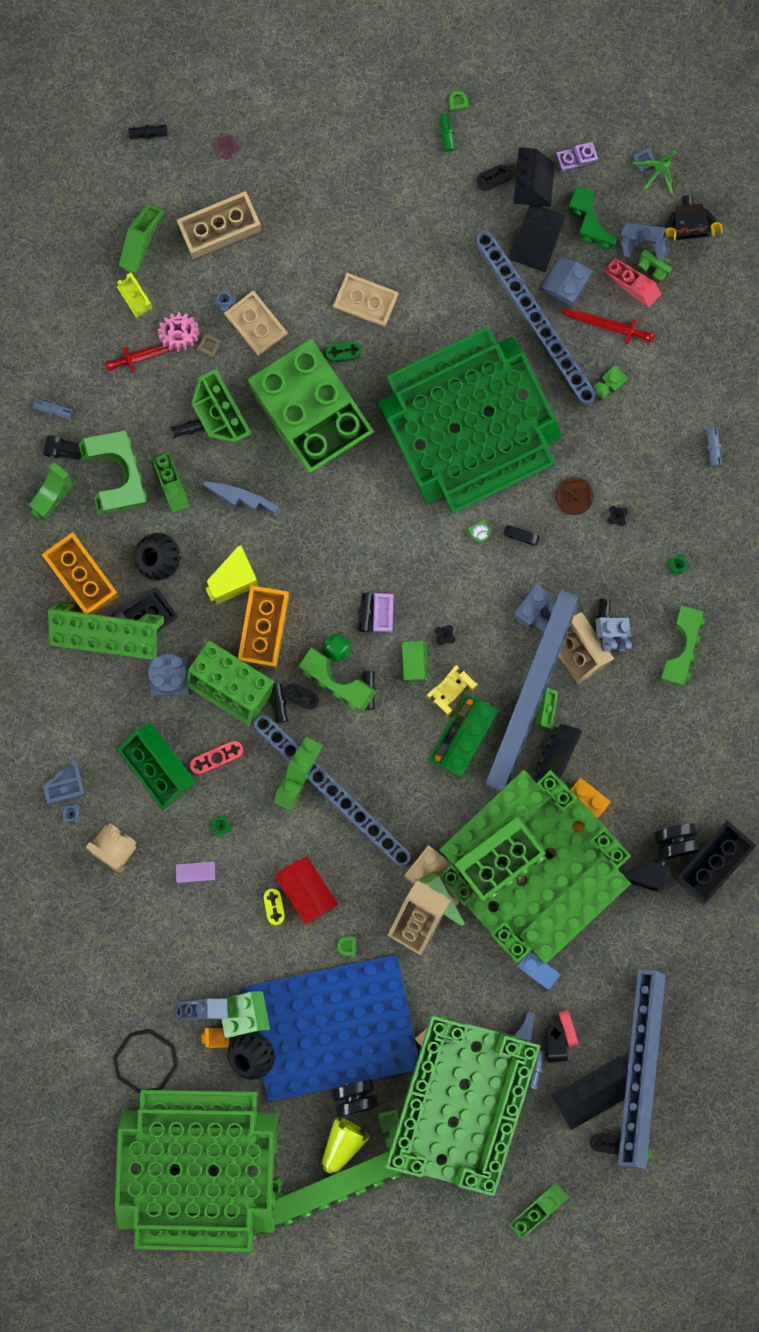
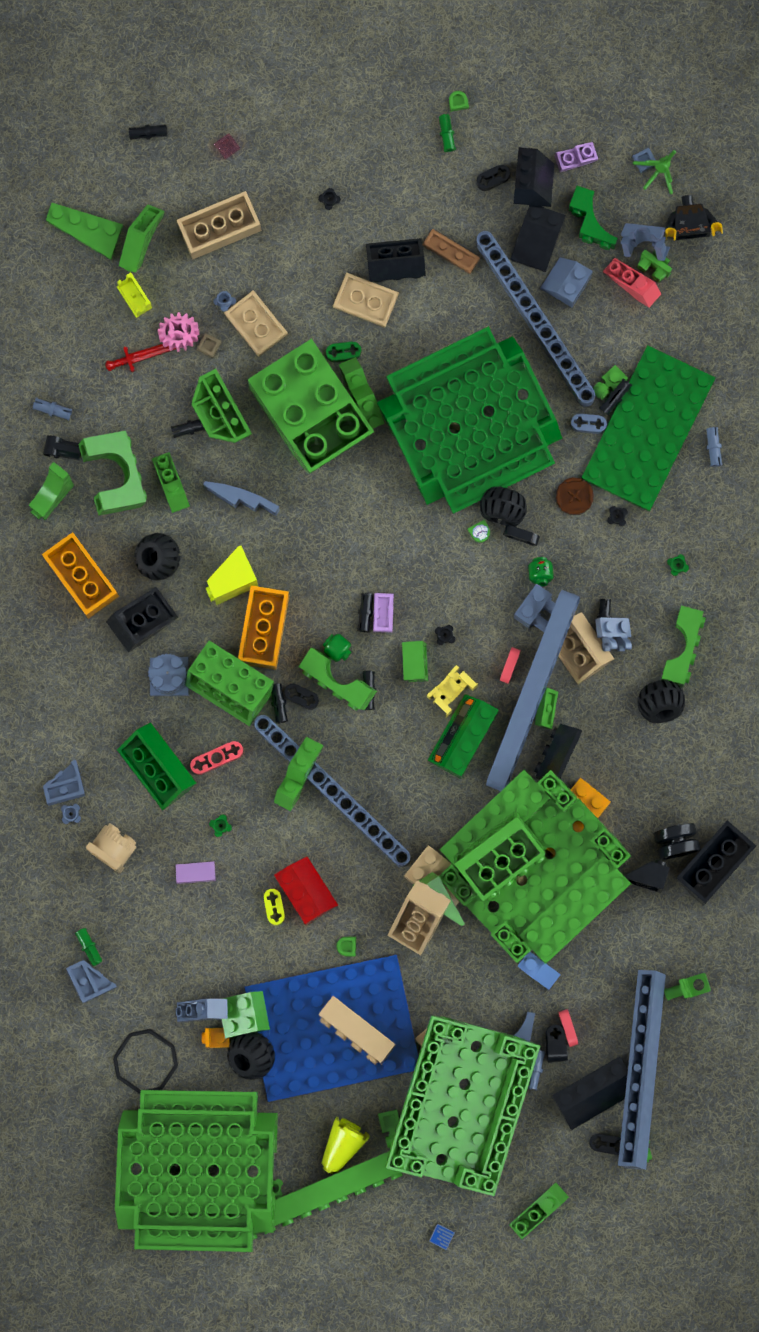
bright green bracket [48,602,164,659] -> none
black wheel [331,1079,379,1118] -> none
red sword [561,309,654,344] -> none
none -> bright green wing [46,203,123,260]
none -> sand blue wing [66,960,117,1004]
none -> green axle [75,928,102,966]
none -> black plate [318,188,341,210]
none -> tan brick [318,996,396,1065]
none -> bright green arch [339,357,385,429]
none -> black slope [366,238,426,282]
none -> medium nougat tile [423,229,480,274]
none -> tile [429,1224,455,1250]
none -> black wheel [480,487,527,527]
none -> coral beam [500,647,521,684]
none -> green head [528,557,554,587]
none -> sand blue beam [571,414,607,434]
none -> green plate [581,345,716,512]
none -> black pin [599,378,632,415]
none -> black wheel [638,680,685,724]
none -> bright green bracket [664,973,711,1001]

